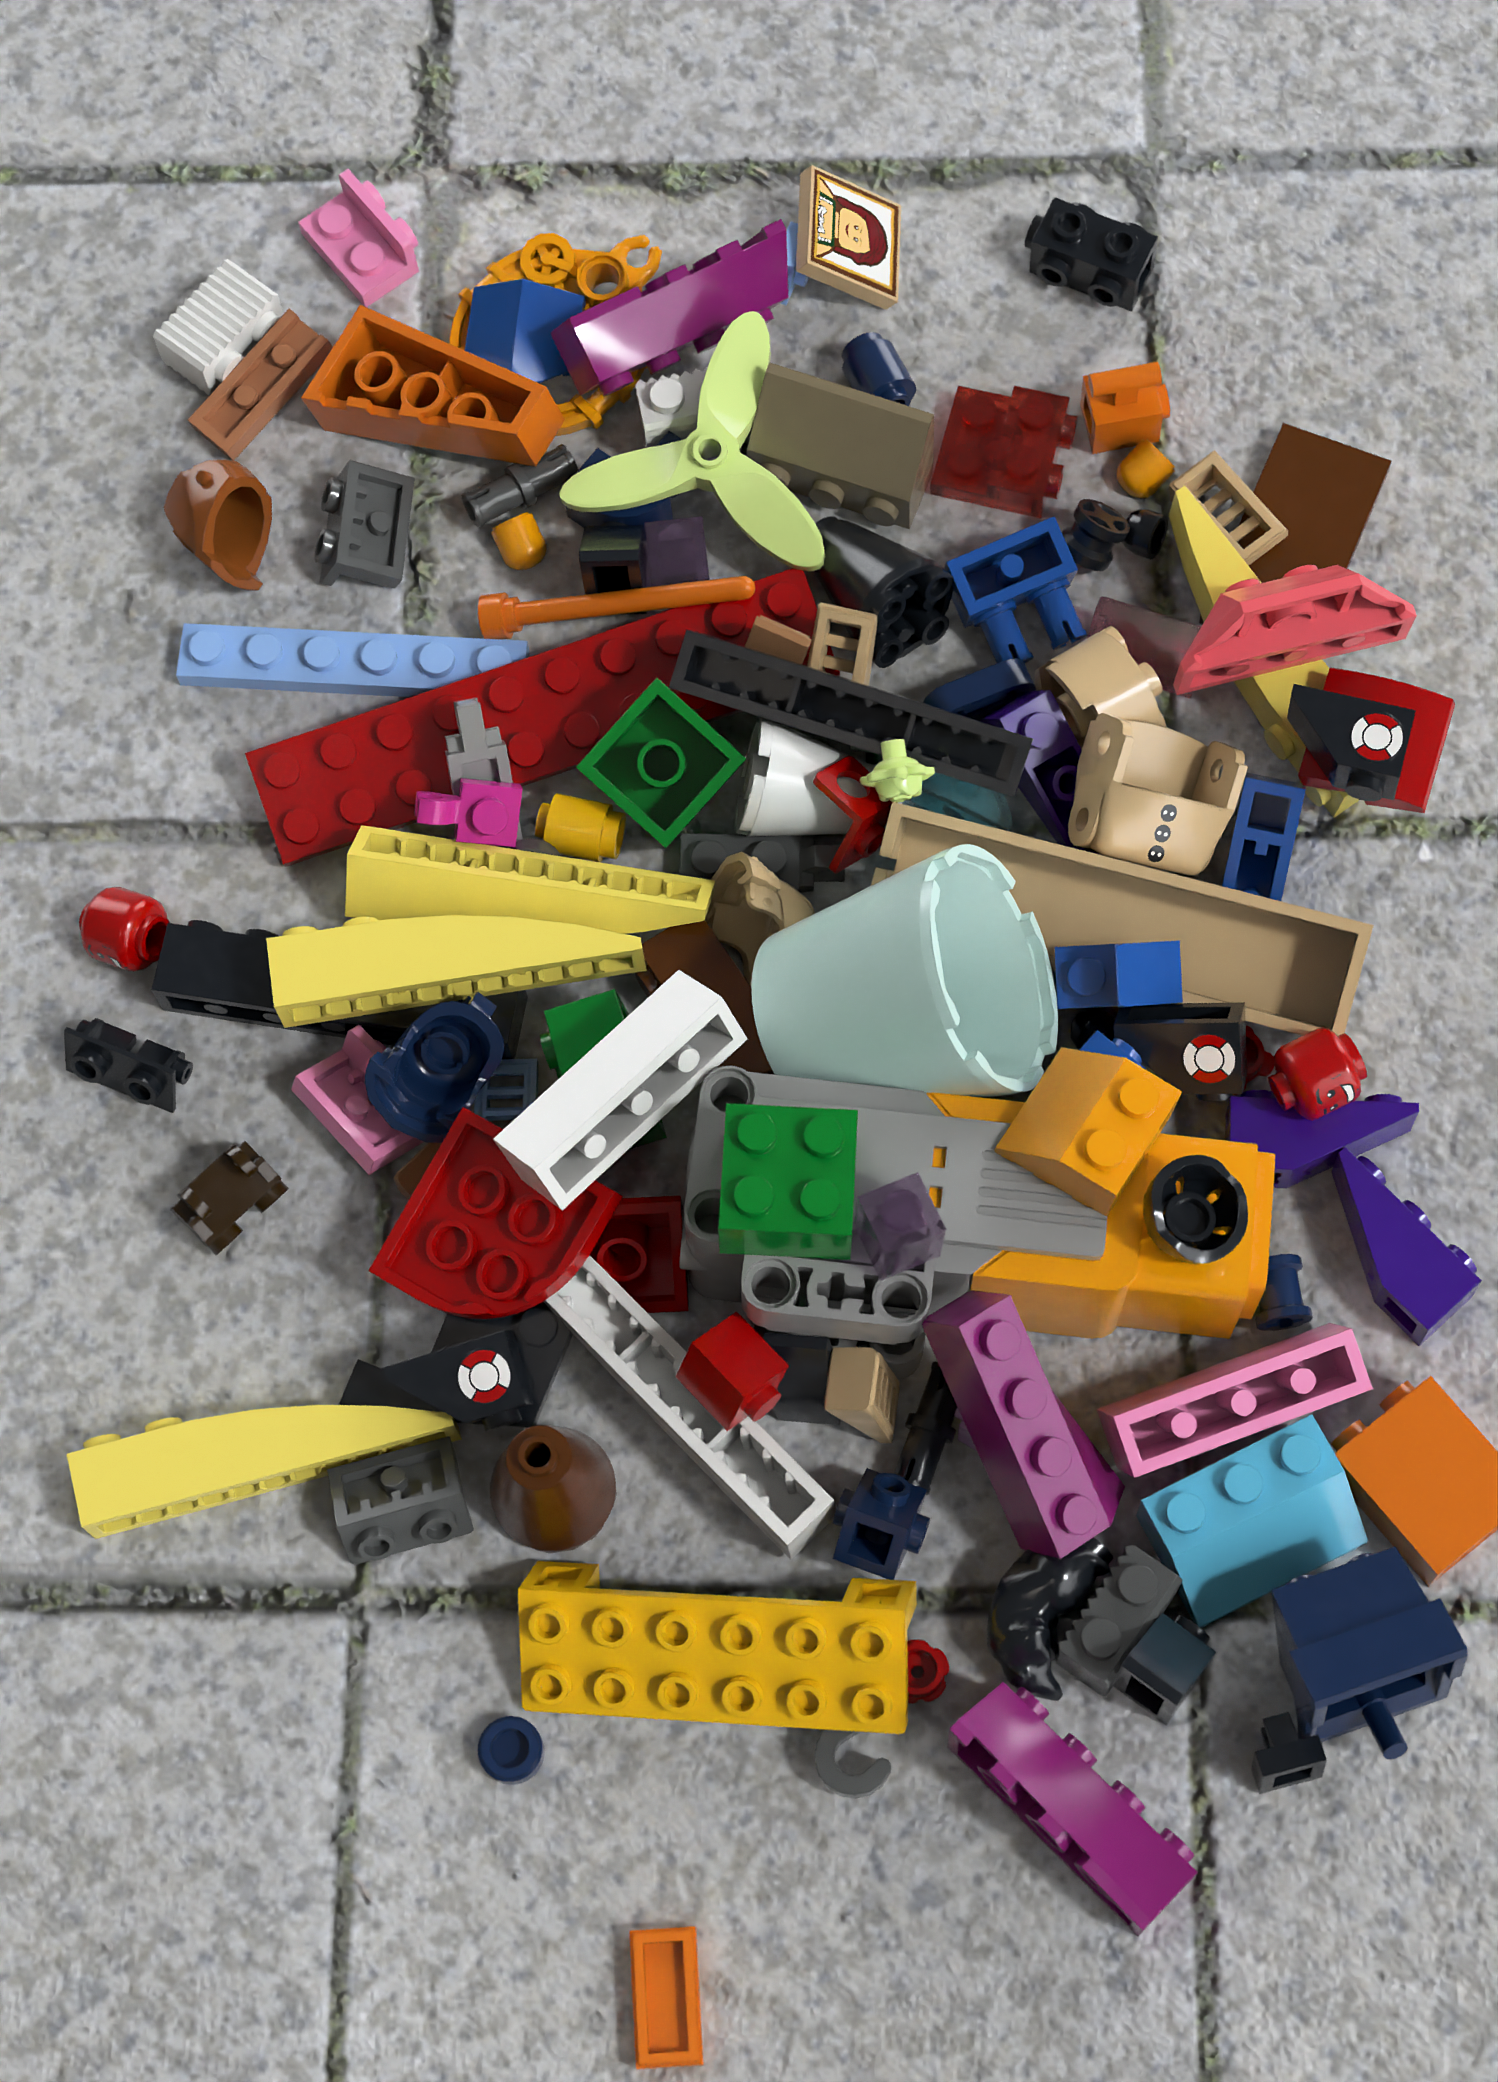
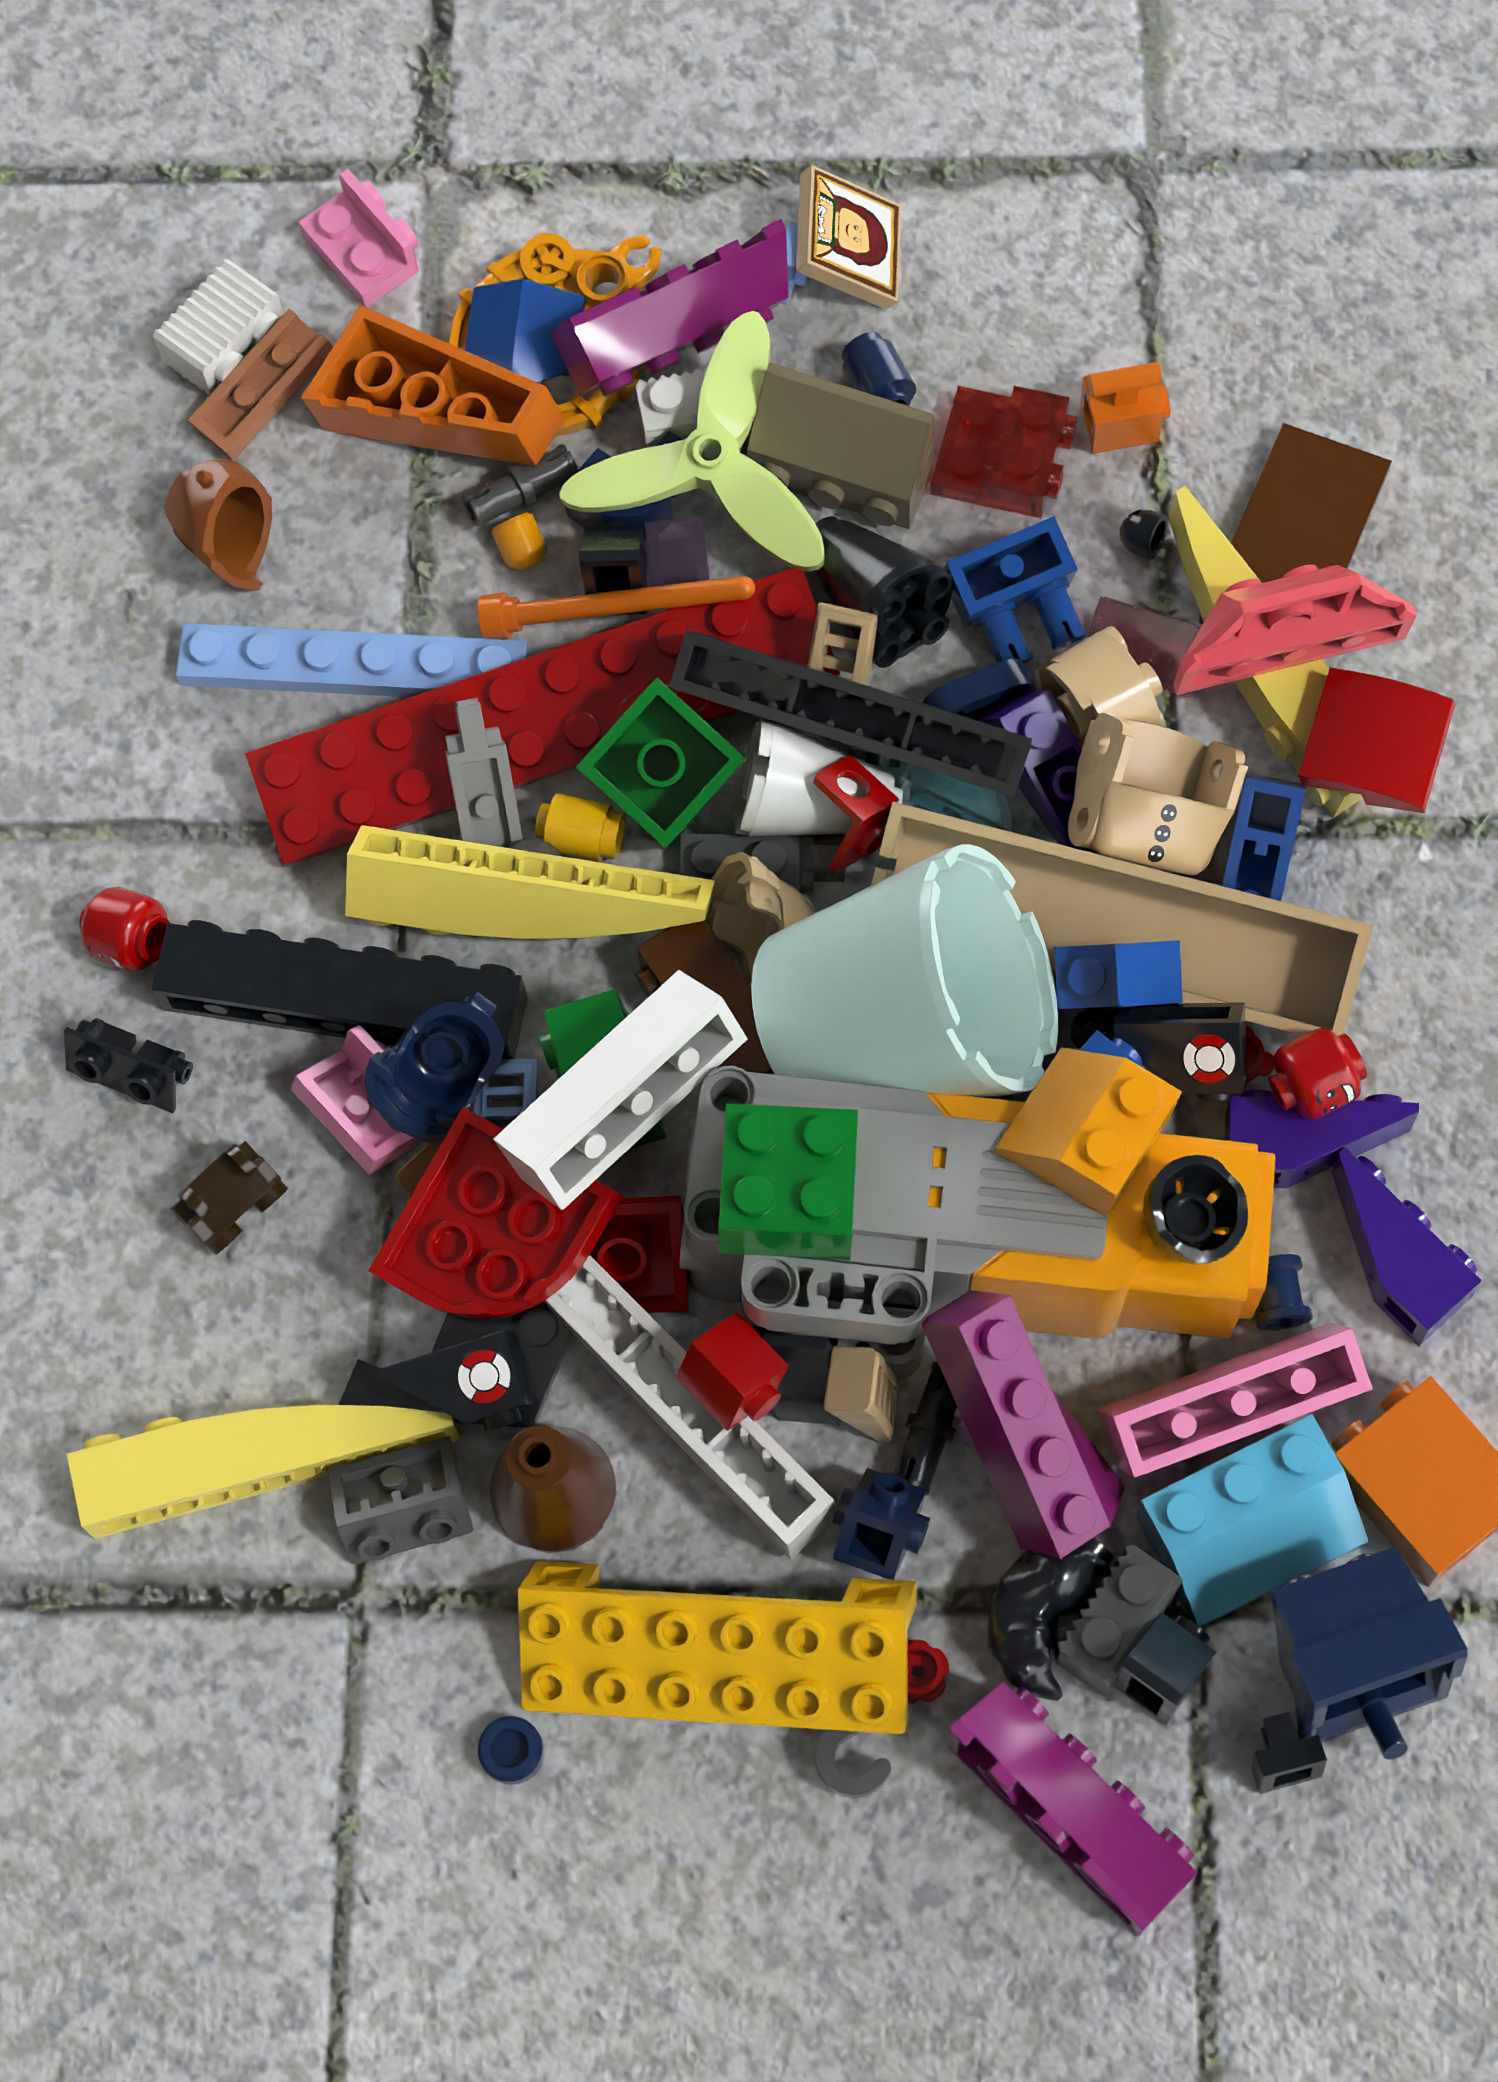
light yellow slope [266,915,647,1028] -> none
dark grey bracket [314,460,415,589] -> none
dark pink plate [414,778,523,847] -> none
orange tile [629,1926,704,2070] -> none
medium nougat slope [745,615,812,664] -> none
clear purple brick [853,1172,946,1281] -> none
yellowish green plant [860,739,935,803] -> none
black brick [1024,197,1158,312] -> none
black wheel [1062,499,1130,571] -> none
light orange piece [1116,439,1175,499] -> none
tan slope [1169,450,1288,566] -> none
black slope [1287,684,1416,801] -> none

